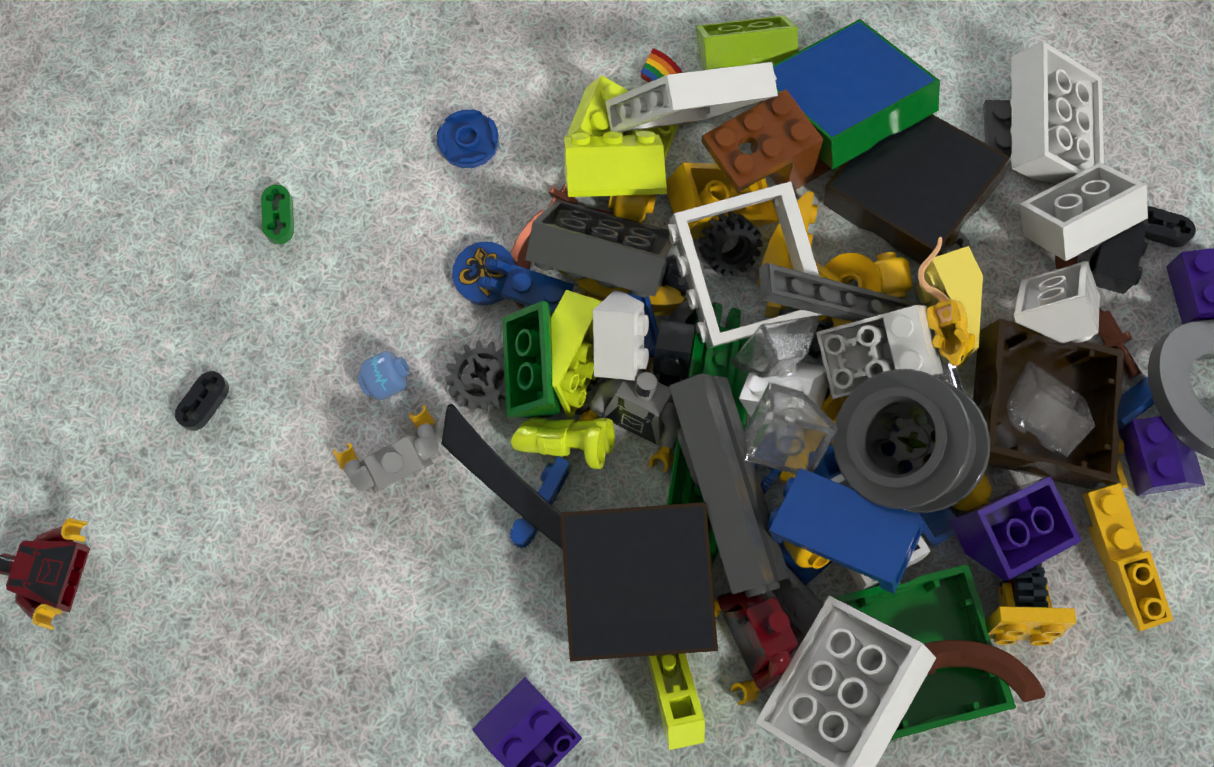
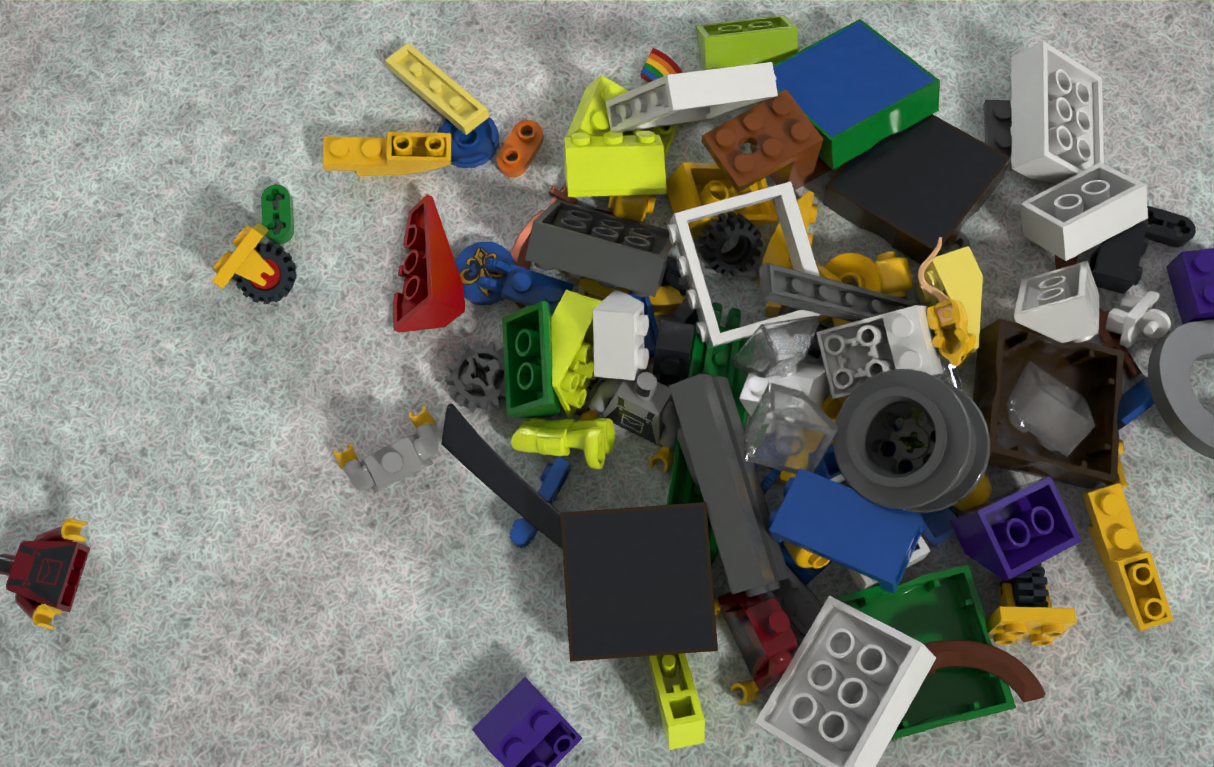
black beam [175,371,229,431] -> none
medium blue head [357,351,410,400] -> none
dark purple slope [1119,416,1205,496] -> none
none -> plate [212,222,297,304]
none -> yellow slope [323,132,451,177]
none -> light yellow plate [385,43,490,135]
none -> red wedge [393,194,465,333]
none -> orange plate [497,120,543,177]
none -> white hips [1105,291,1171,348]

